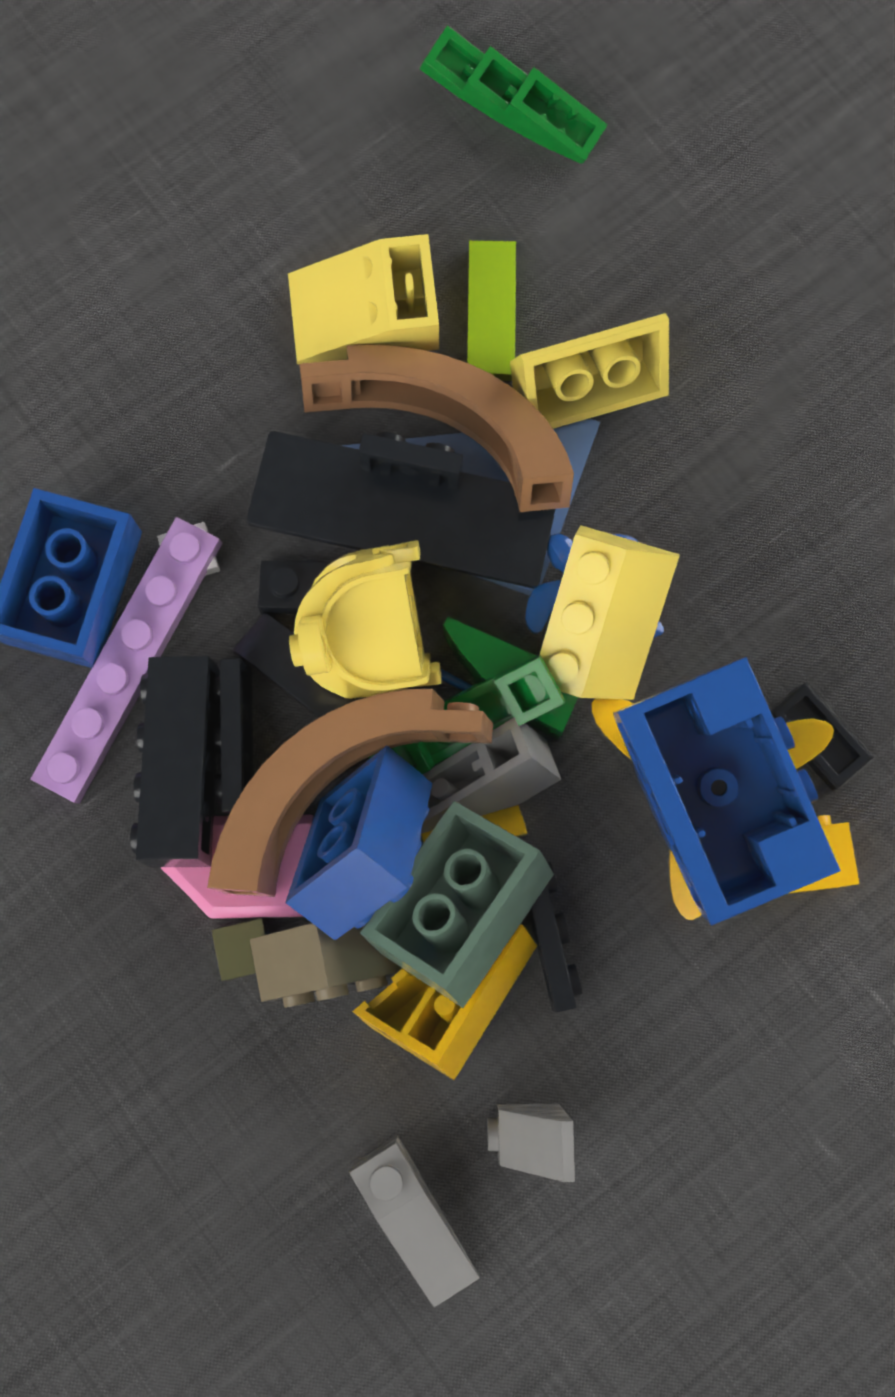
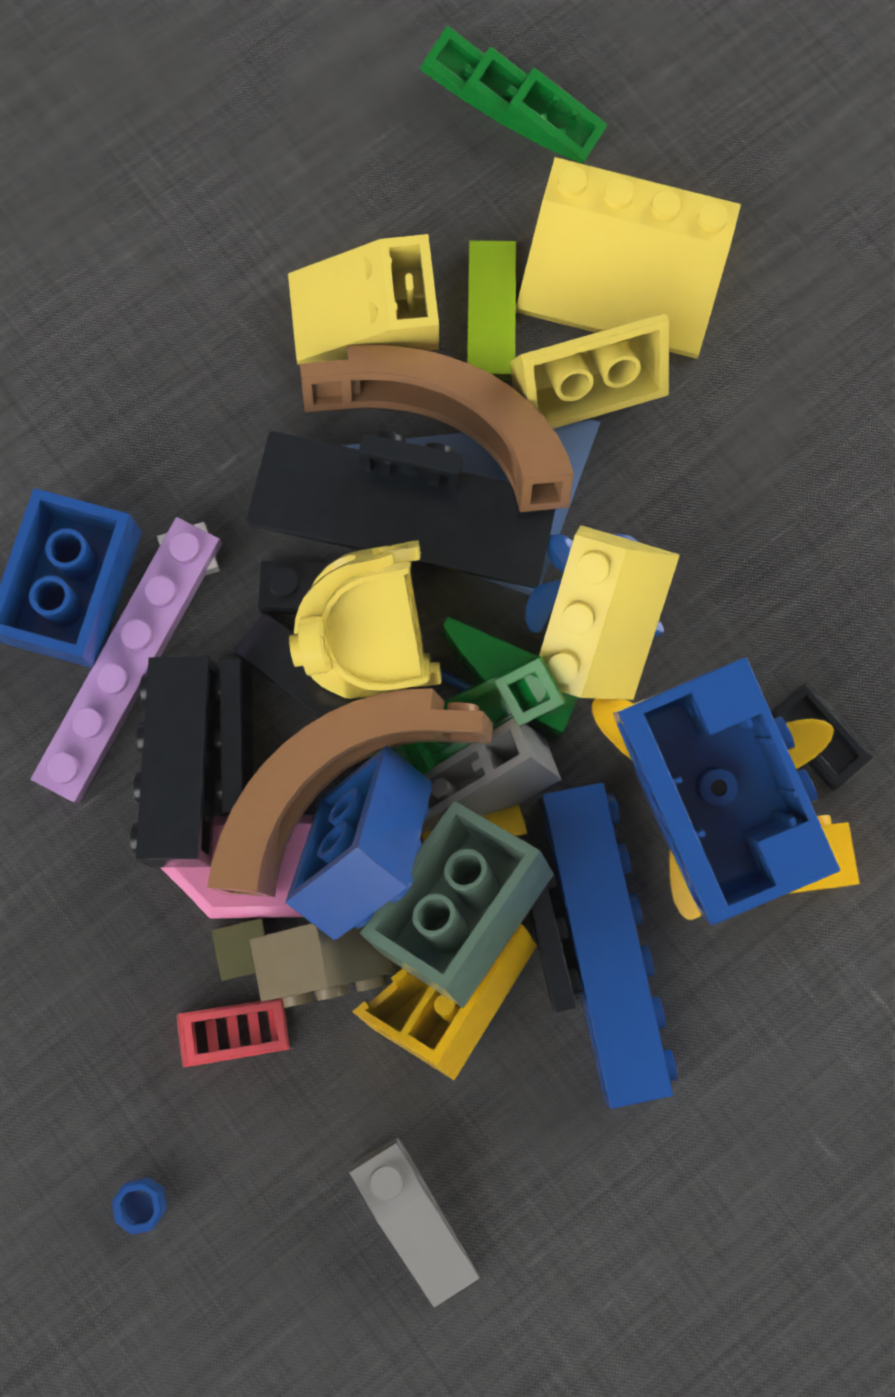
light grey slope [487,1104,575,1182] -> none
none -> blue tile [112,1177,168,1235]
none -> coral slope [176,998,290,1068]
none -> light yellow slope [516,157,741,359]
none -> blue brick [539,782,678,1109]

